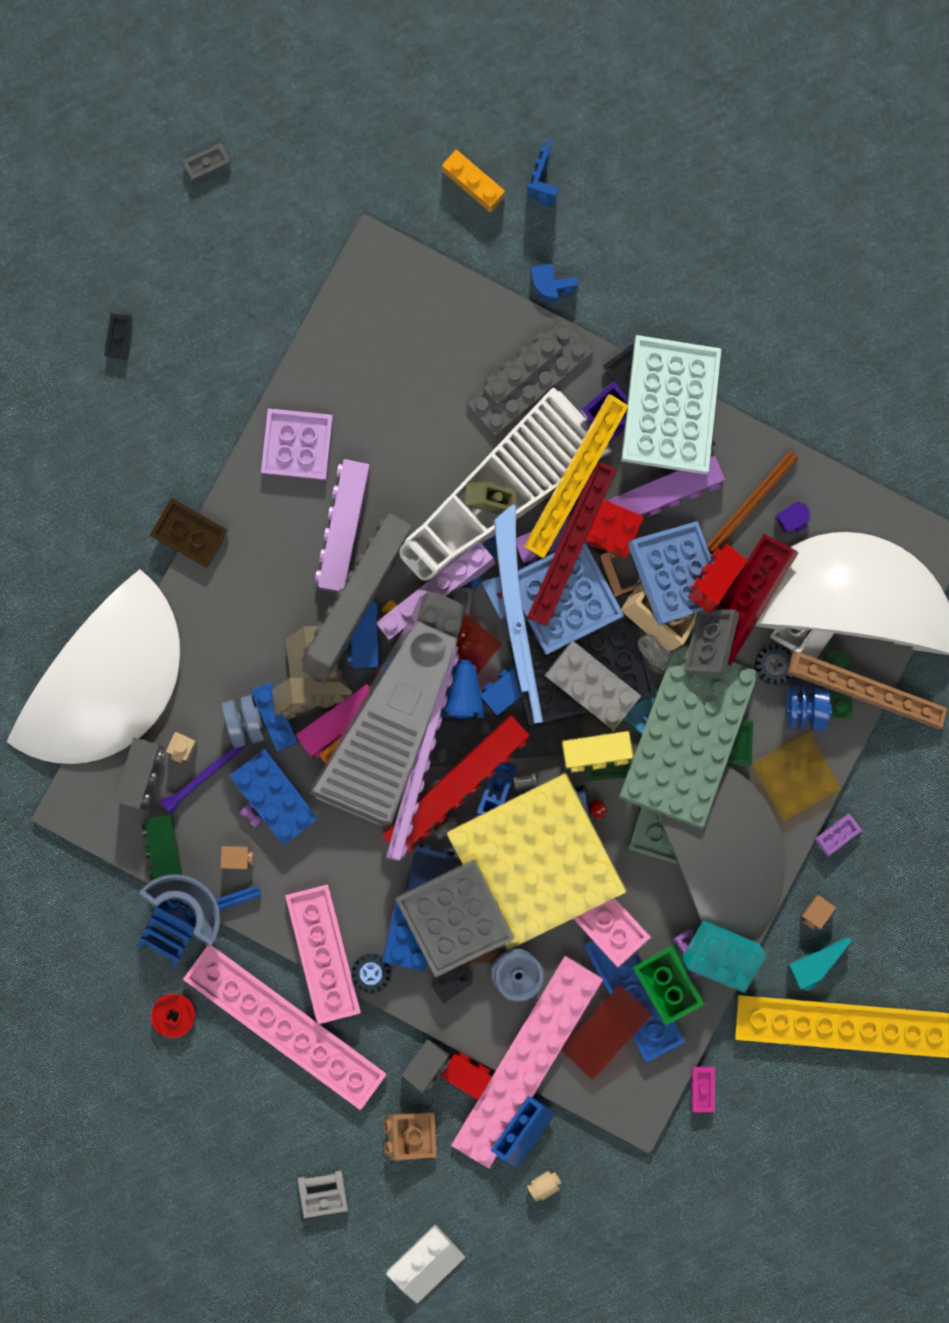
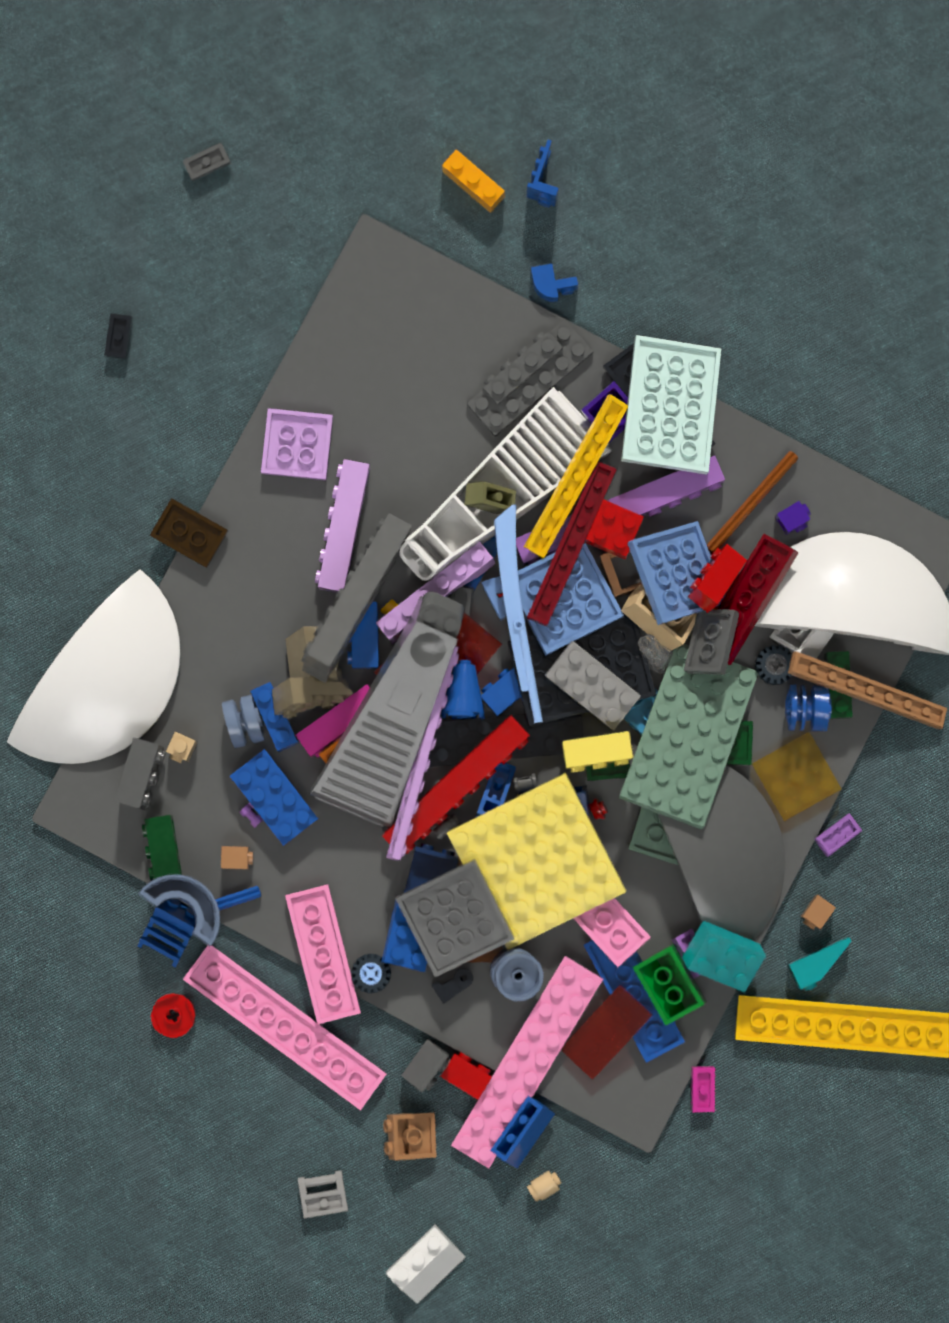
dark purple piece [160,741,248,815] -> none

